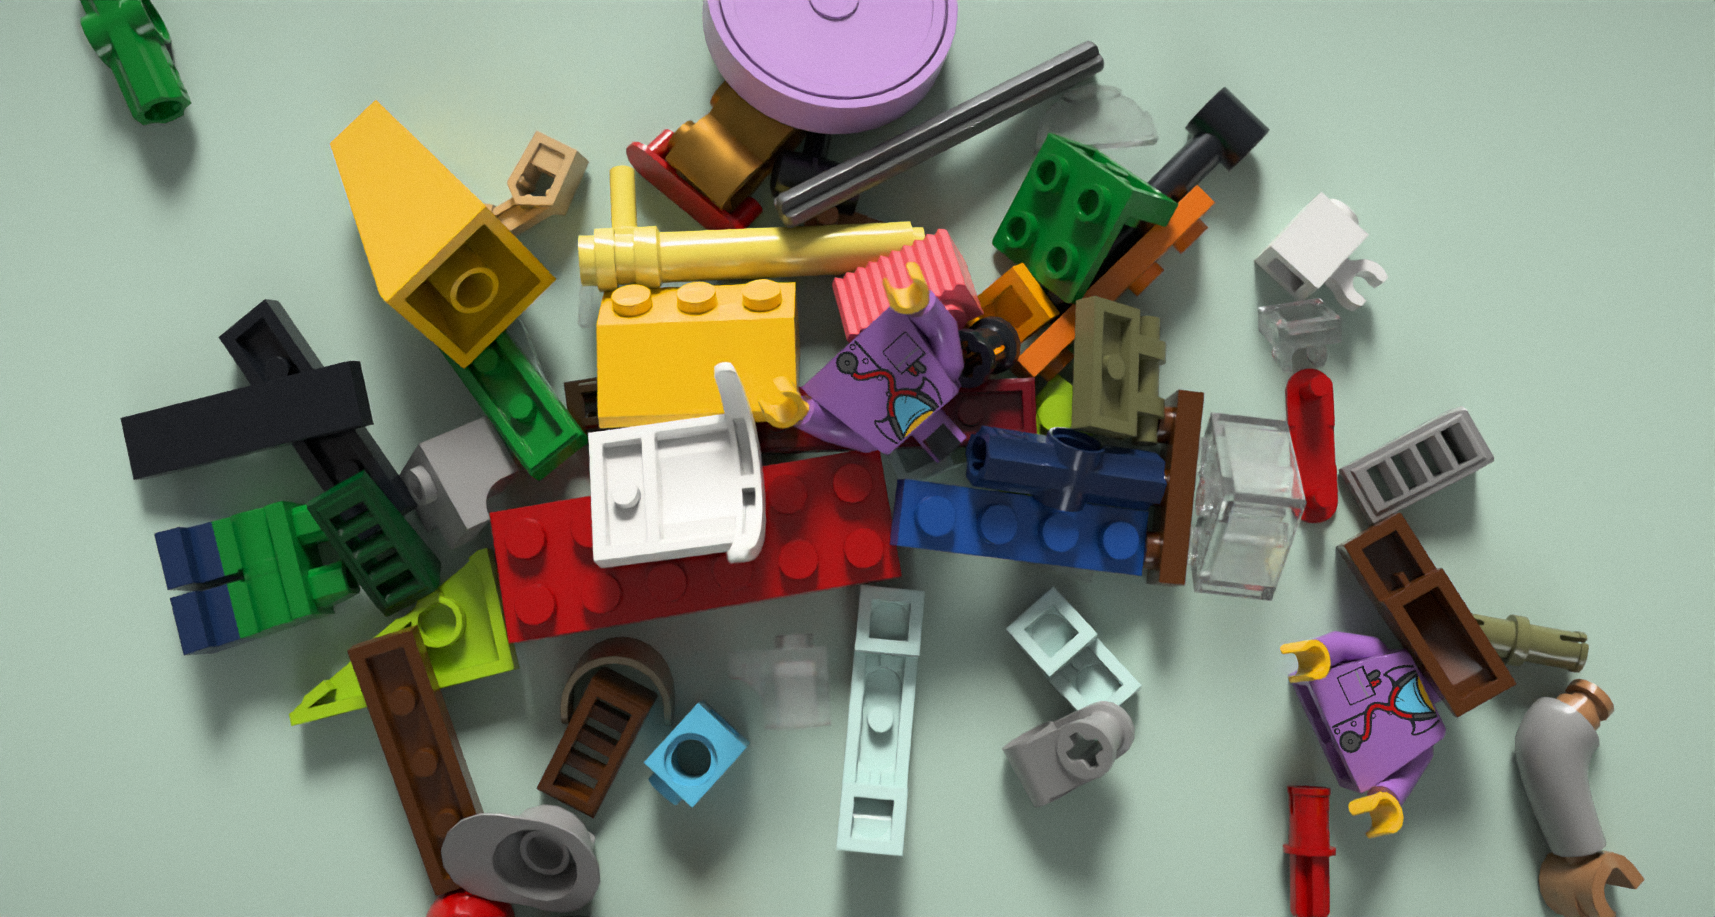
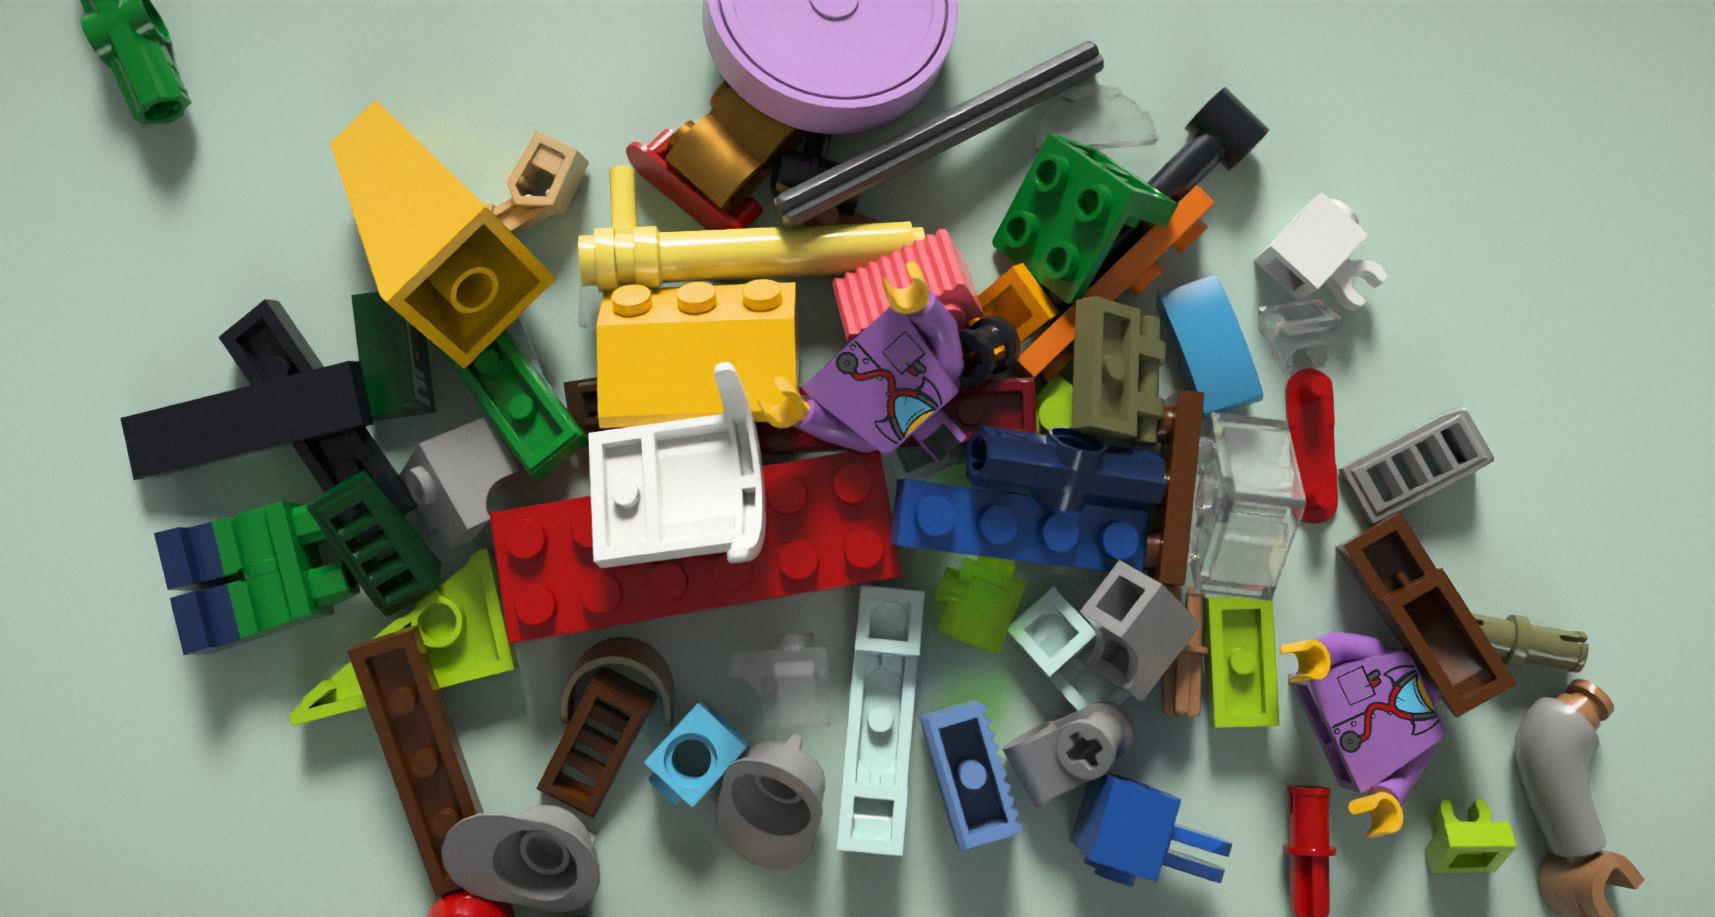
none -> dark green panel [351,291,436,422]
none -> light grey piece [716,733,825,870]
none -> medium blue brick [918,699,1023,851]
none -> clear neon green brick [933,556,1027,656]
none -> blue brick [1070,772,1233,886]
none -> light grey brick [1080,560,1201,703]
none -> dark azure slope [1156,275,1264,420]
none -> medium nougat axle [1162,587,1209,717]
none -> lime plate [1203,596,1280,728]
none -> lime tile [1425,799,1517,873]

